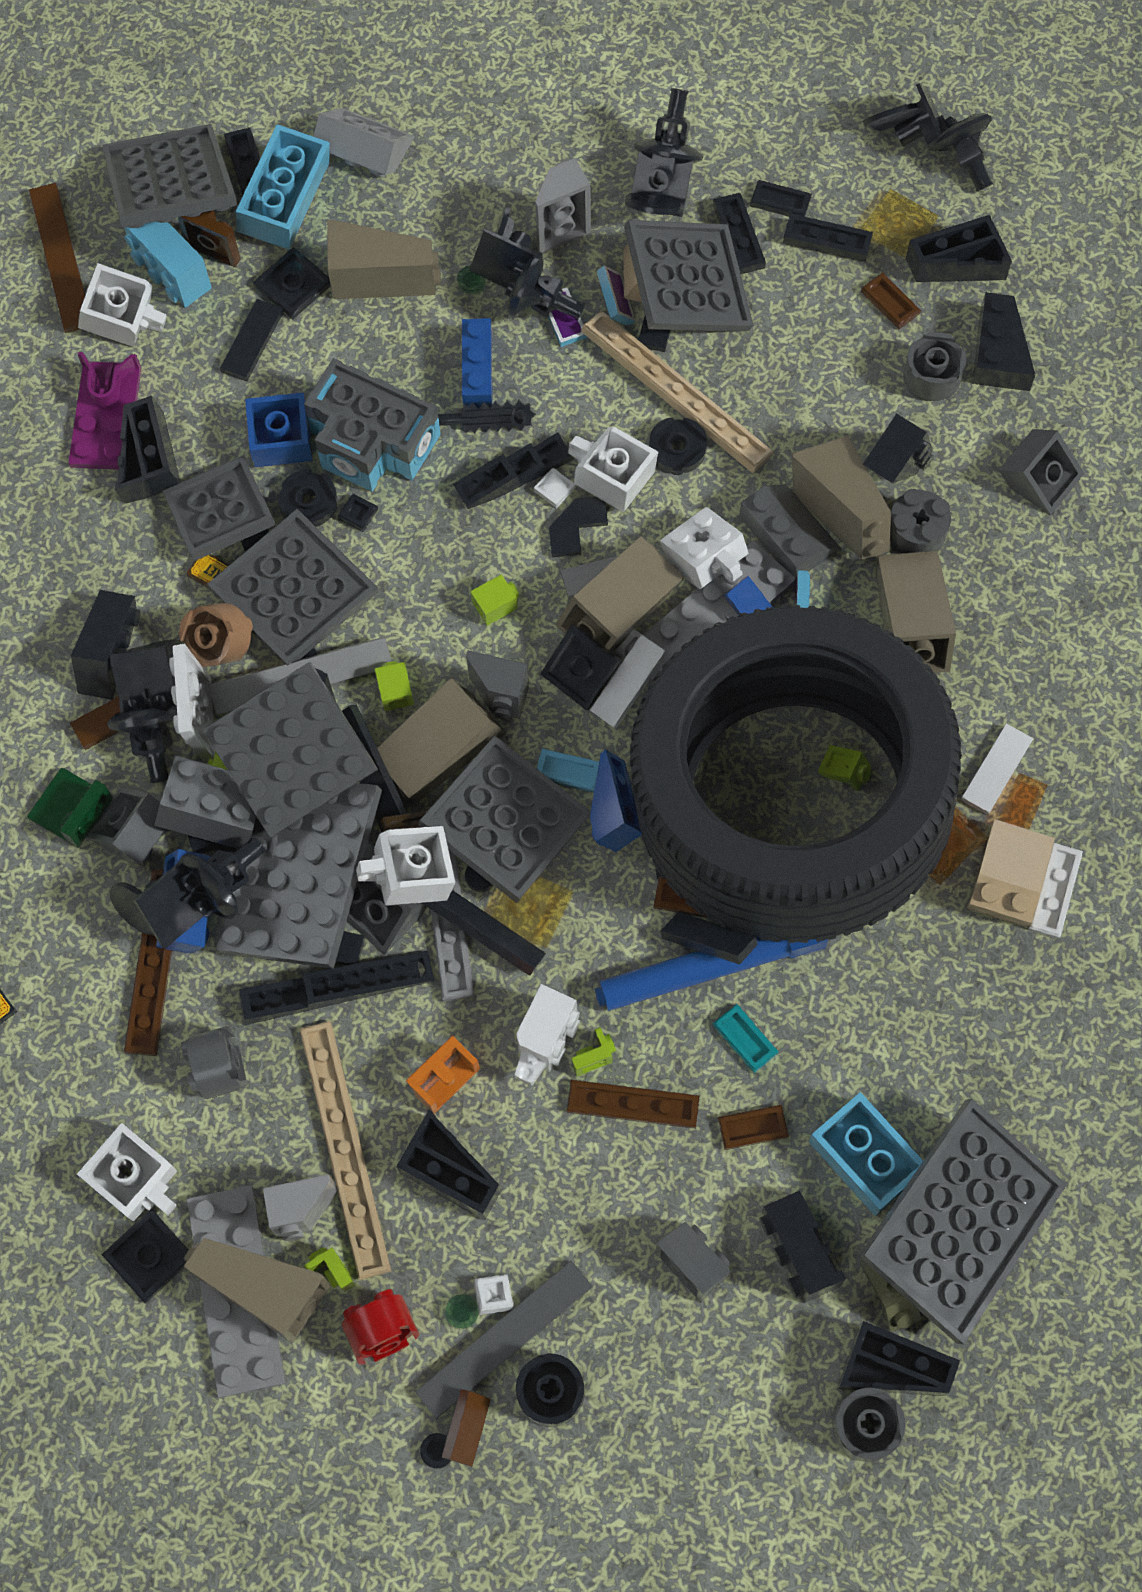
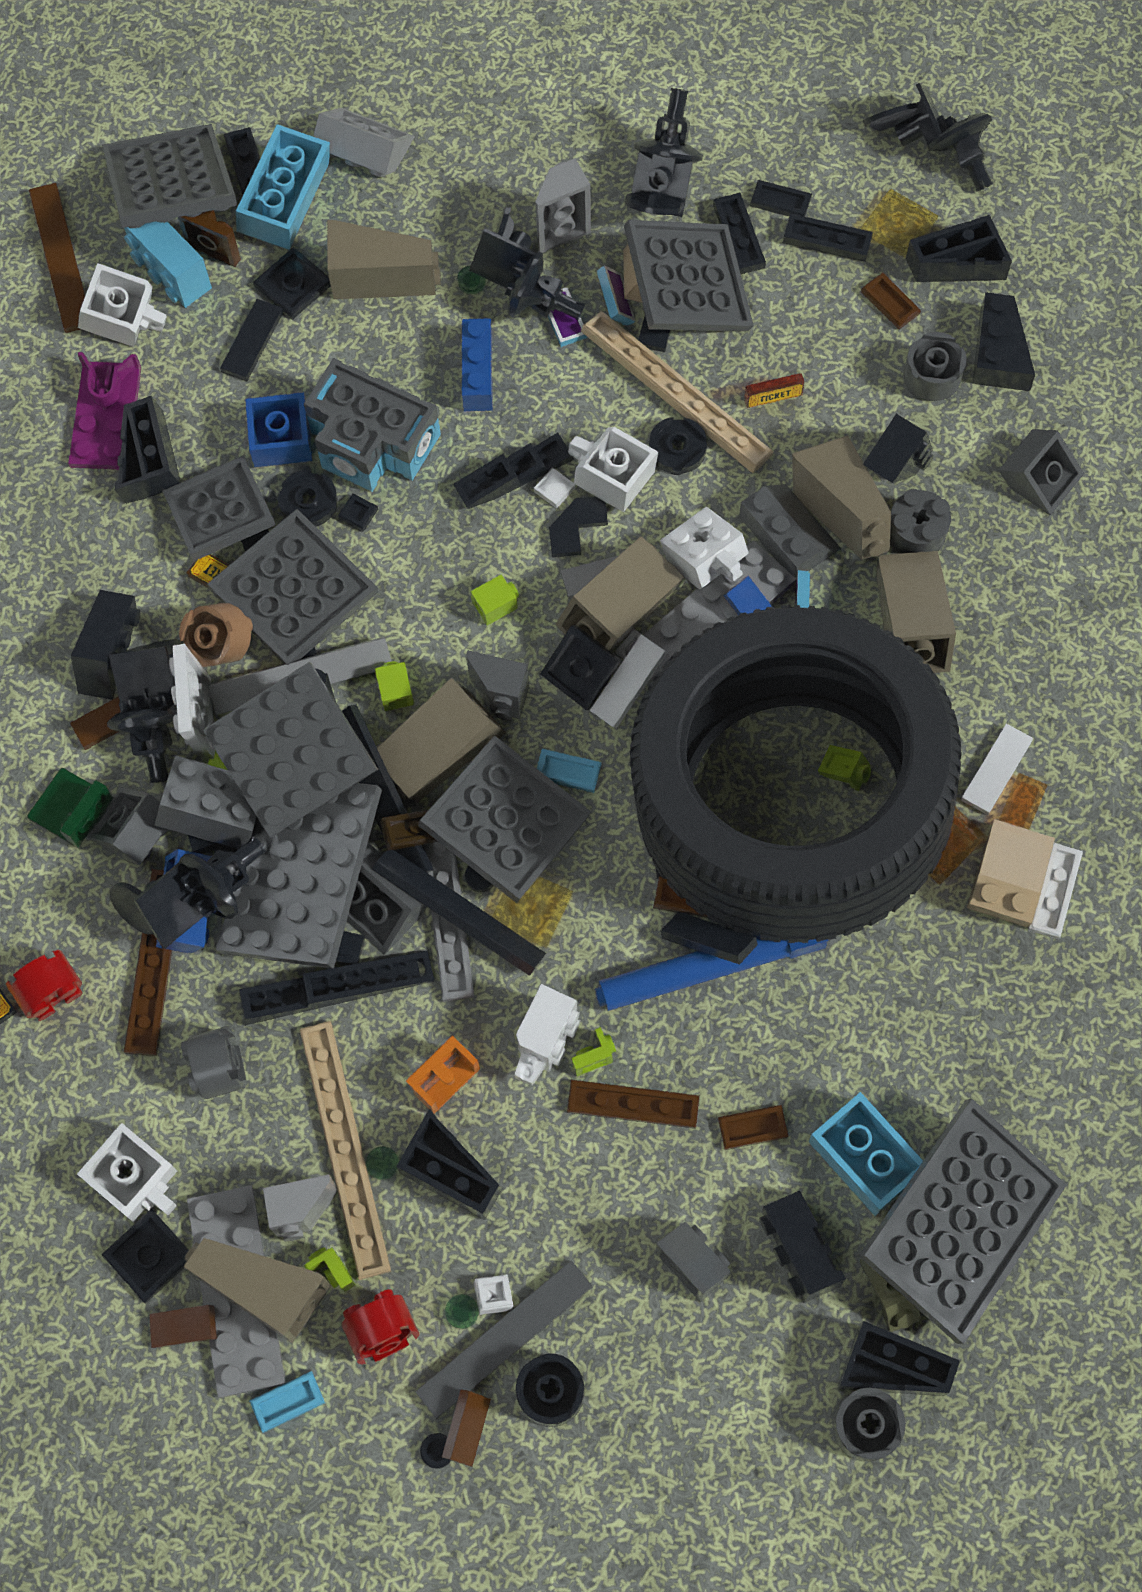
white hinge [356,826,455,905] -> none
black piece [438,399,536,434] -> none
blue slope [590,749,642,852] -> none
teal tile [712,1004,779,1074] -> none
none -> red brick [6,950,83,1021]
none -> reddish brown tile [149,1305,217,1348]
none -> medium azure tile [249,1371,325,1433]
none -> clear green tile [366,1146,399,1180]
none -> tile [744,373,805,408]

